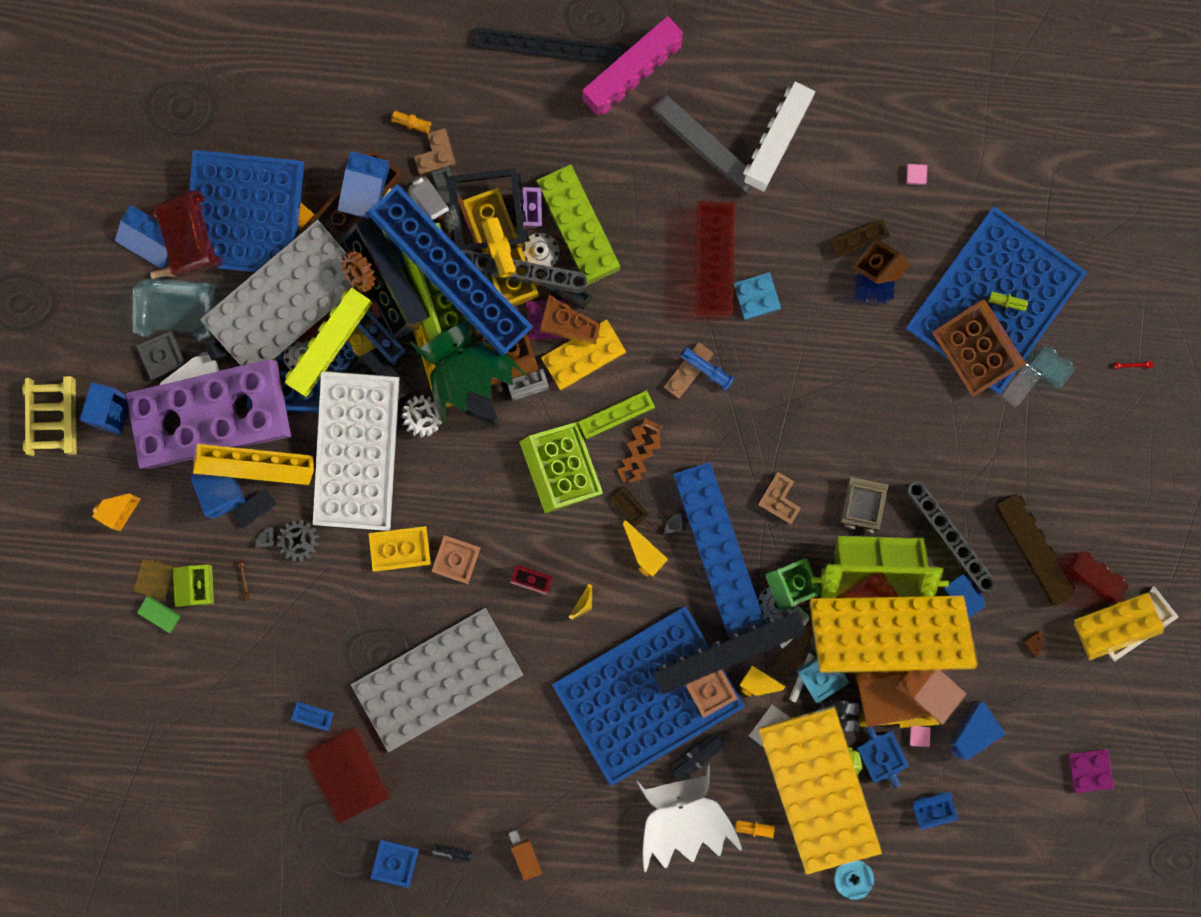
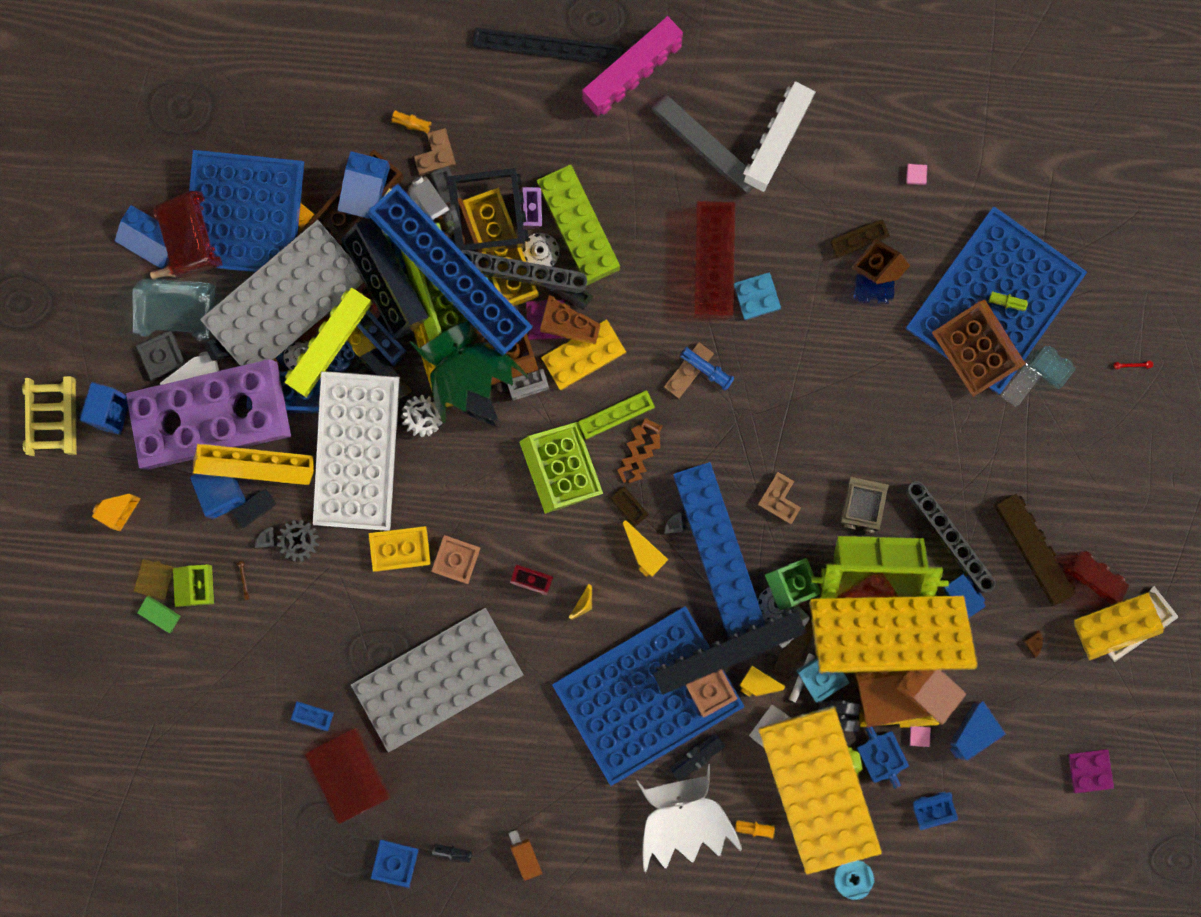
dark orange gear [340,251,375,293] -> none
yellow piece [482,218,516,278] -> none

